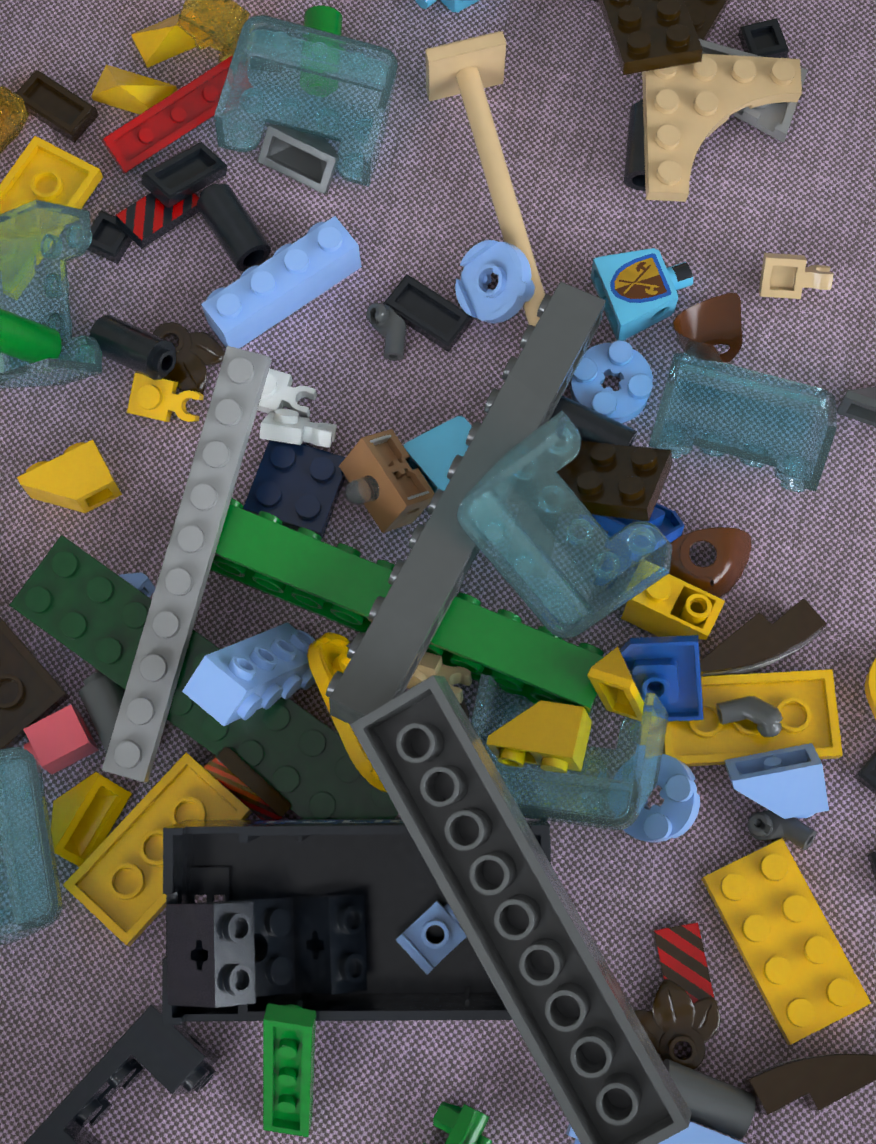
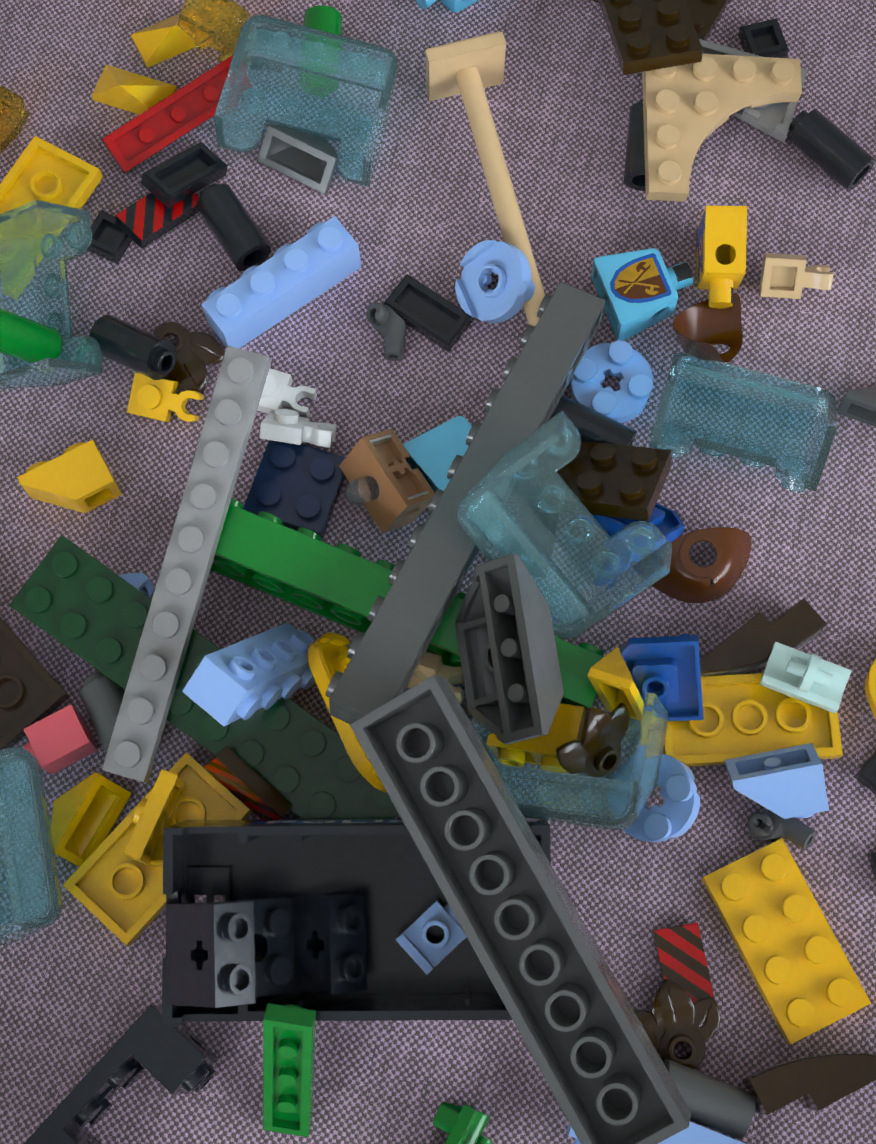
dark brown tile [13,70,99,143] -> none
yellow slope [621,563,725,640] -> none
dark grey arm [716,696,783,737] -> none
none -> yellow plate [123,769,185,865]
none -> dark grey wedge [455,553,564,745]
none -> dark brown plate [556,703,630,778]
none -> yellow torso [696,205,747,309]
none -> light aqua hips [759,642,852,713]
none -> black brick [789,109,876,191]

